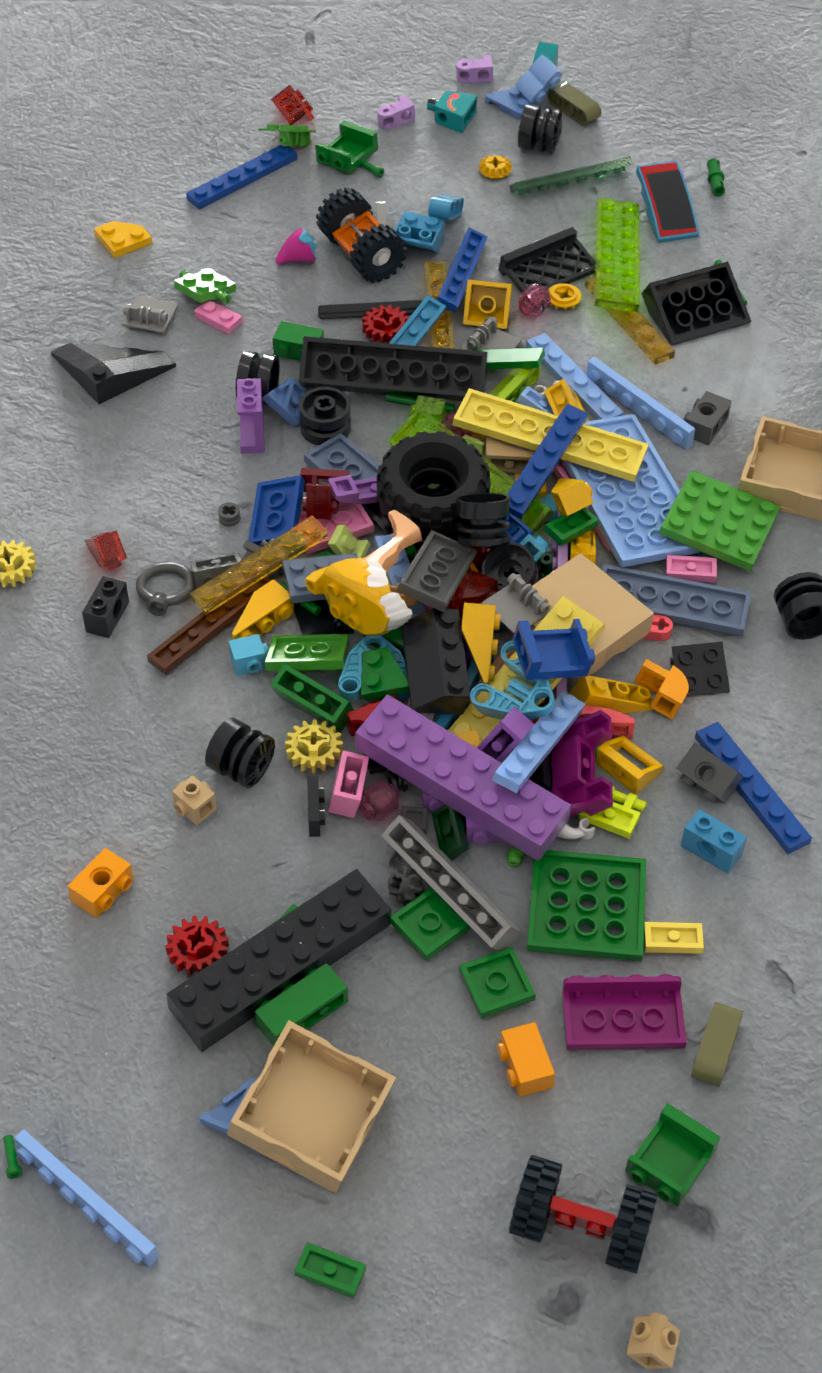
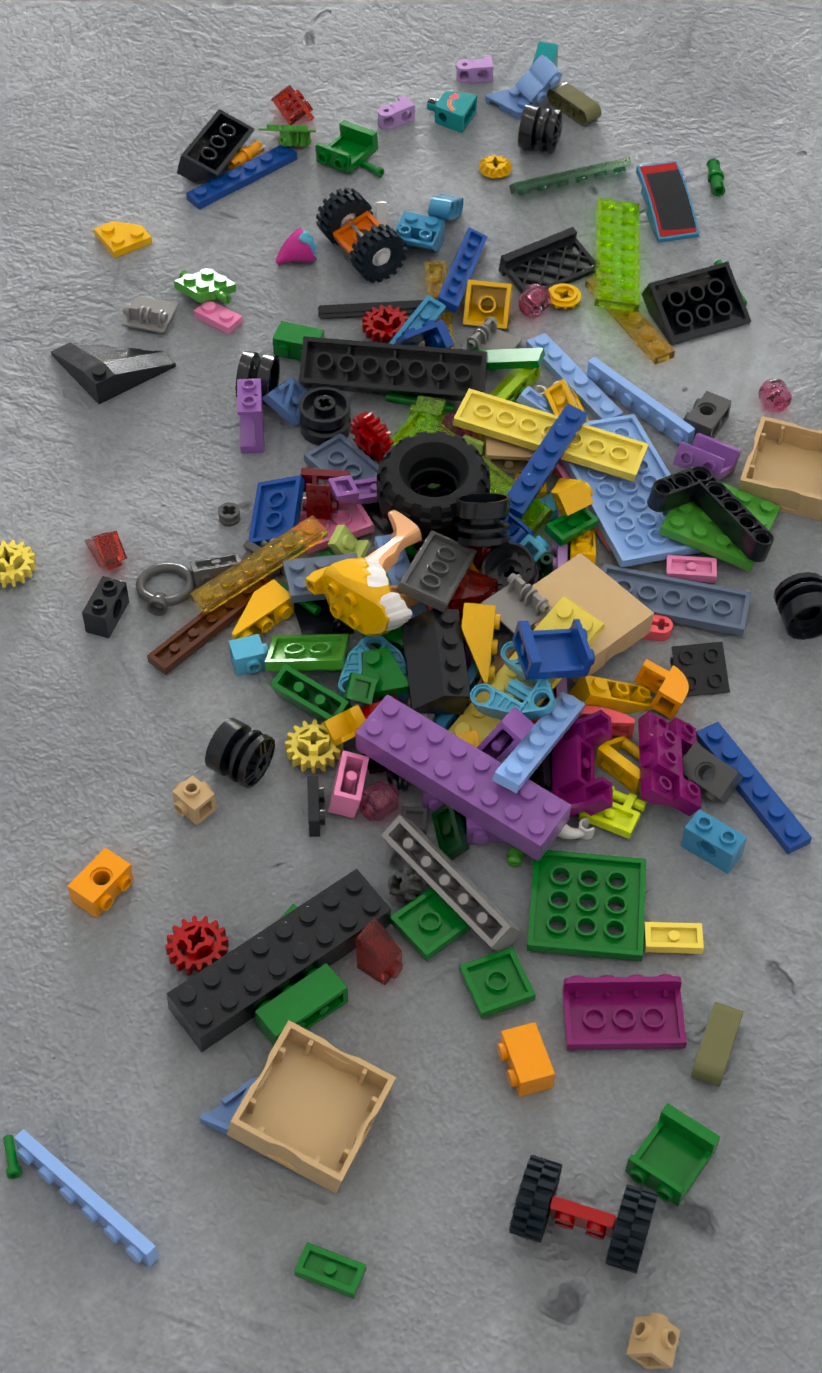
none -> black slope [177,109,255,183]
none -> light orange pin [227,140,264,170]
none -> yellow panel [324,705,366,746]
none -> green tile [344,672,378,706]
none -> red gear [350,411,394,462]
none -> clear red slope [356,918,403,986]
none -> blue bracket [395,319,455,349]
none -> magenta bracket [638,711,701,816]
none -> black beam [647,466,774,562]
none -> medium lavender panel [673,433,742,480]
none -> clear pink head [758,379,792,412]

